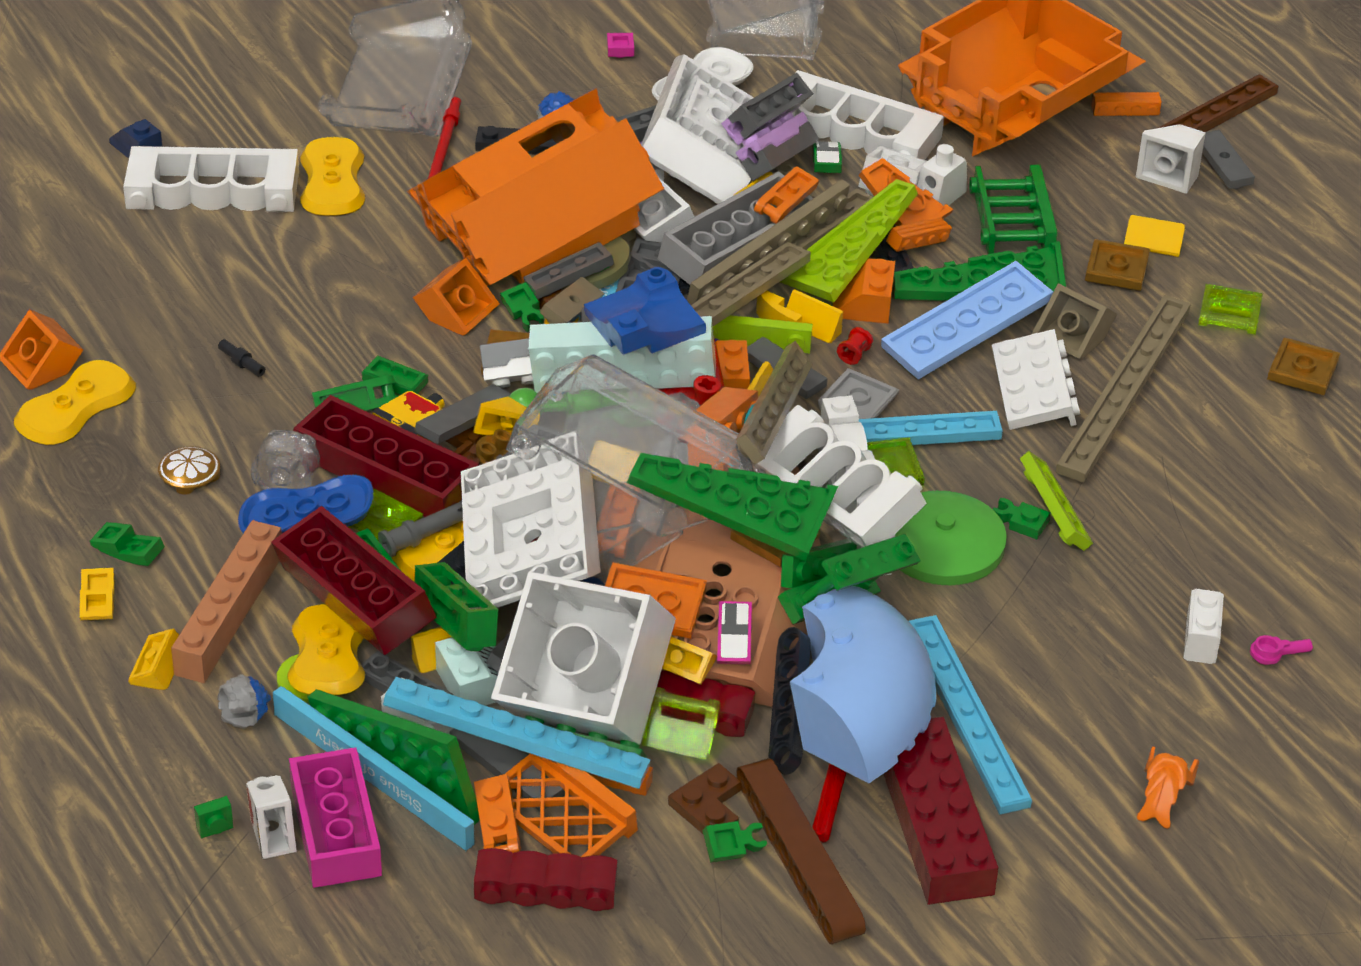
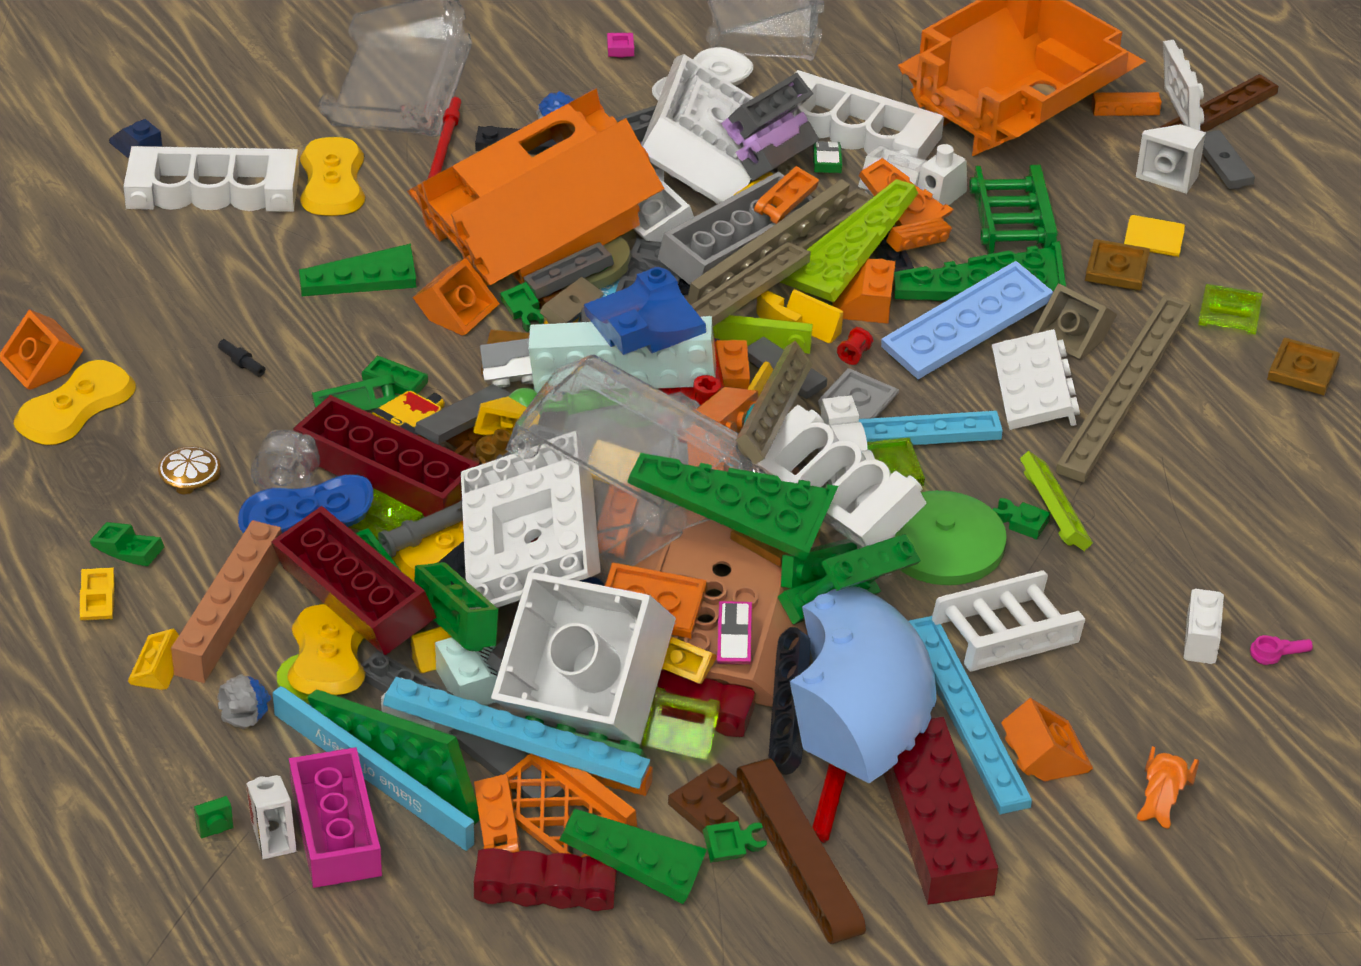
none -> green wing [299,243,416,296]
none -> green wing [559,808,707,904]
none -> white fence [932,570,1085,672]
none -> orange slope [1001,698,1093,781]
none -> white plate [1163,40,1204,130]

